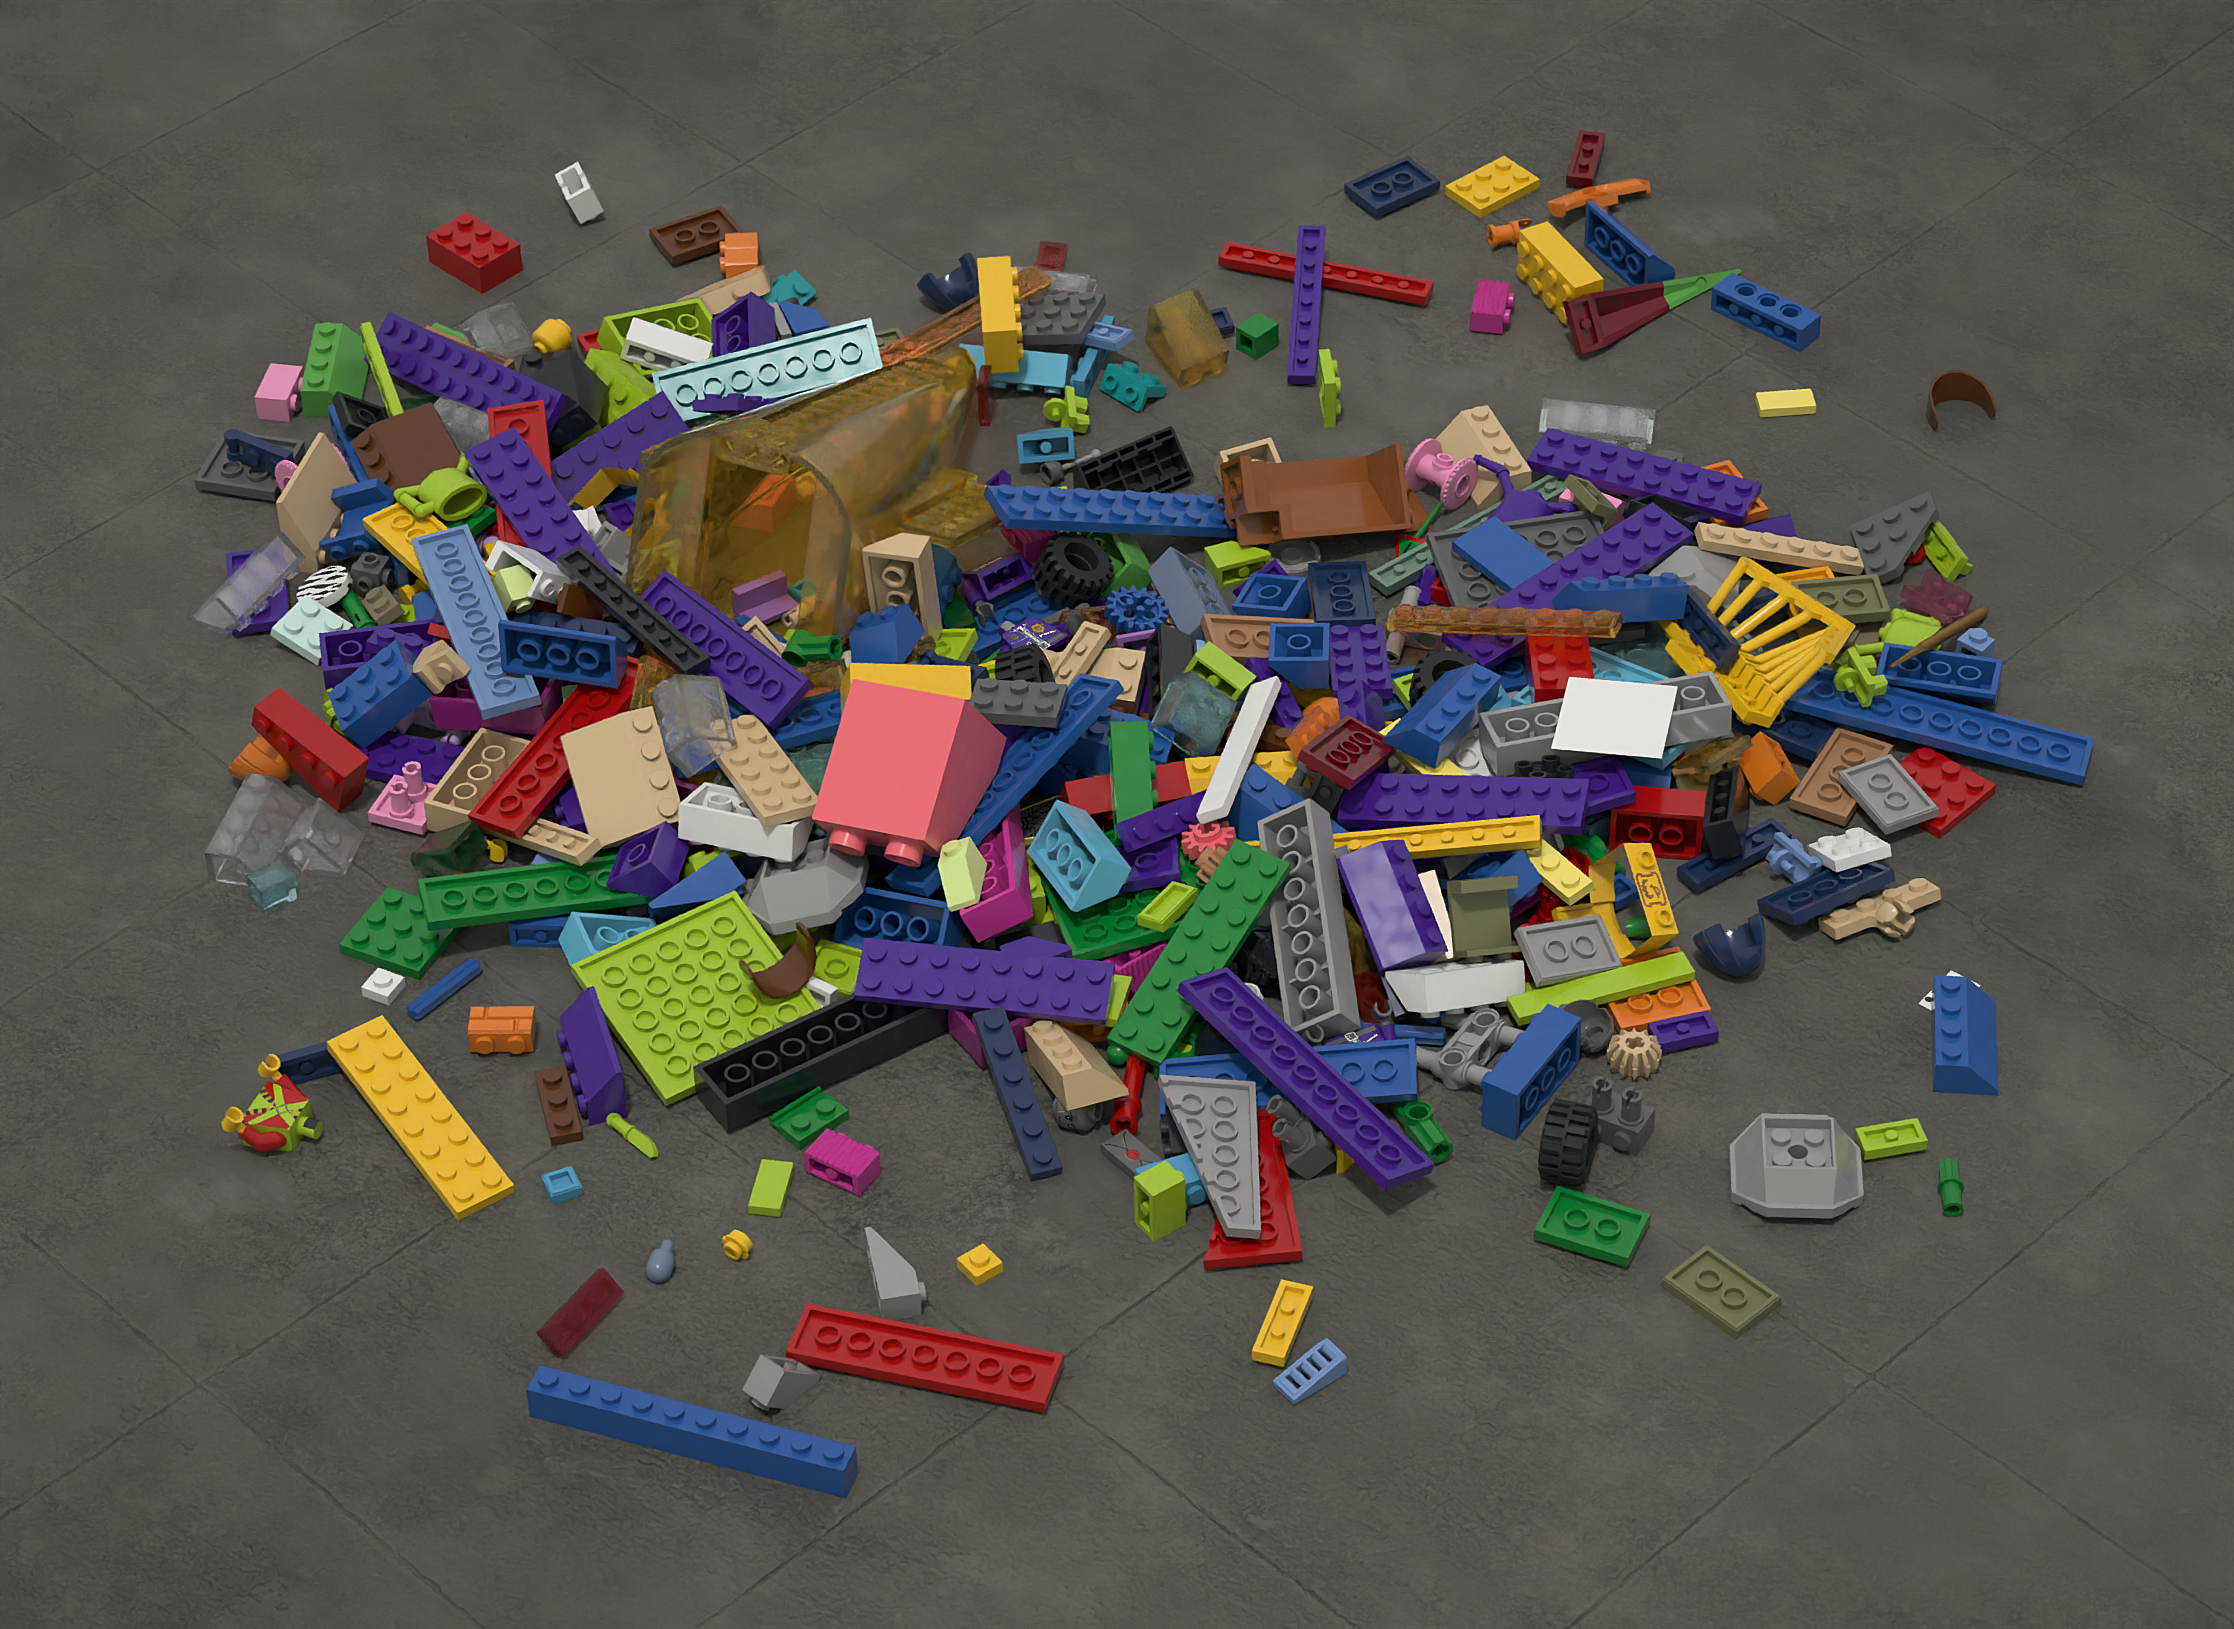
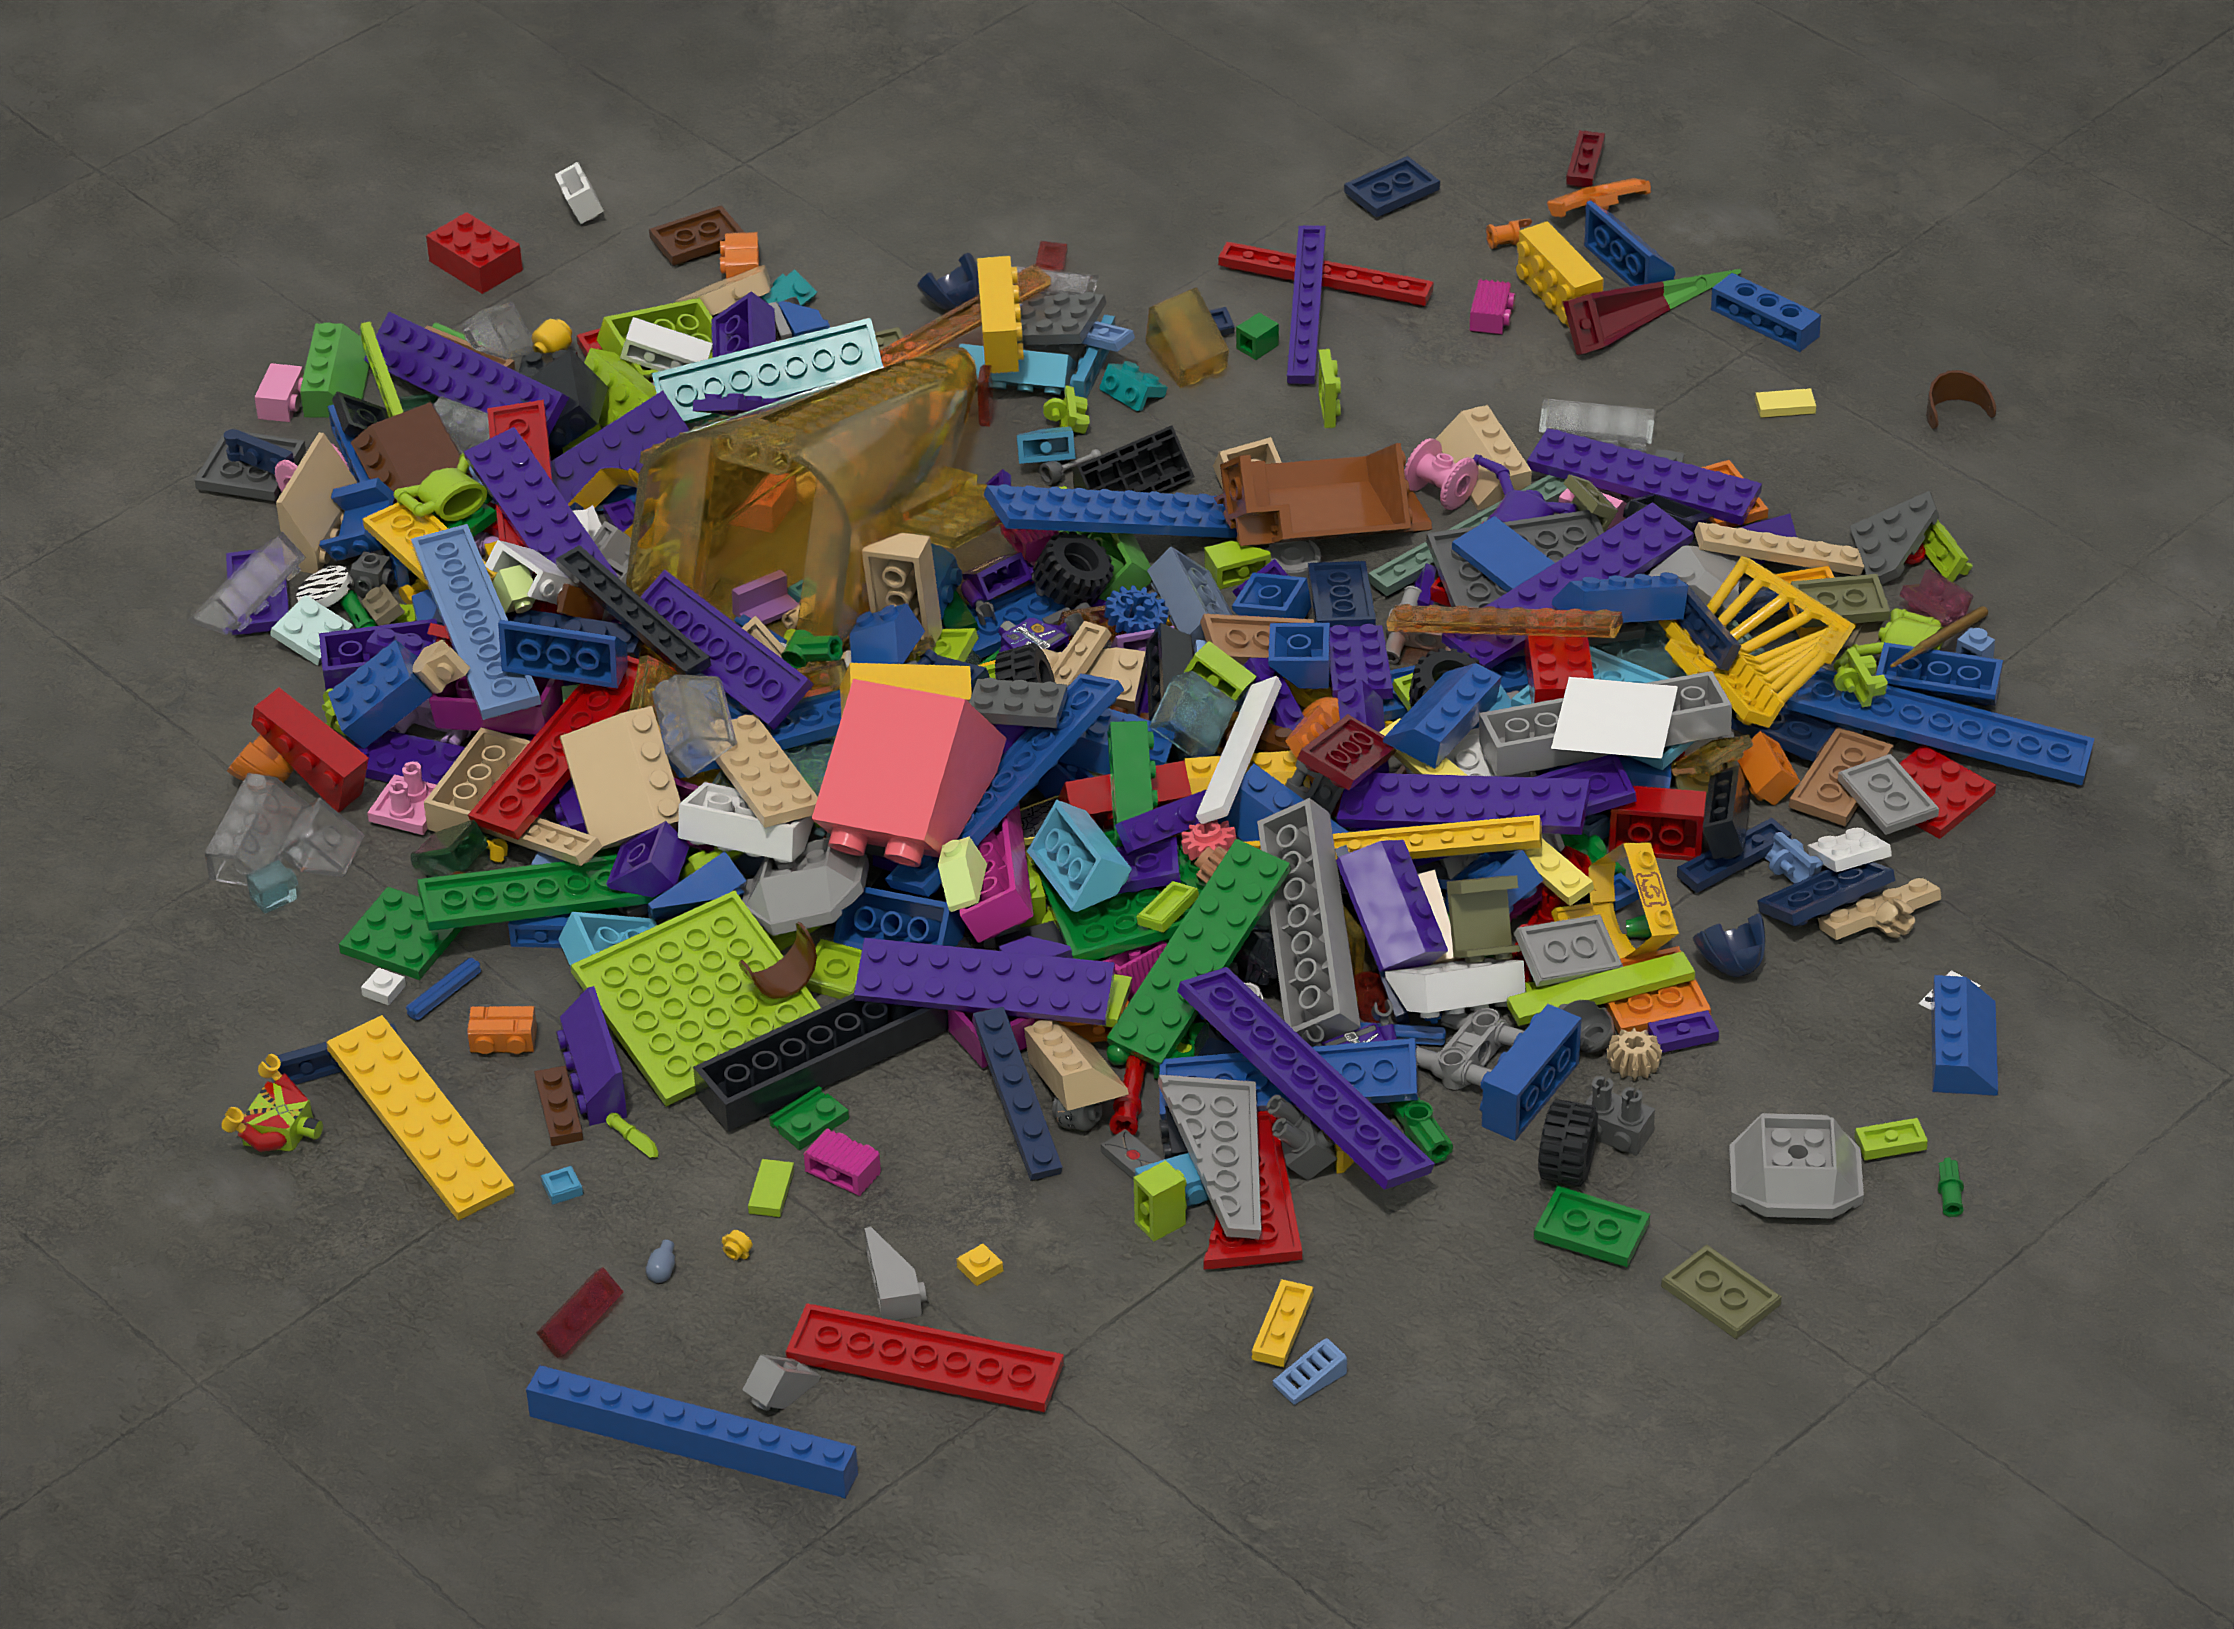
white plate [805,976,838,1008] -> none
green piece [1395,503,1442,558] -> none
yellow plate [1445,156,1540,218] -> none
black dish [1514,755,1575,779] -> none

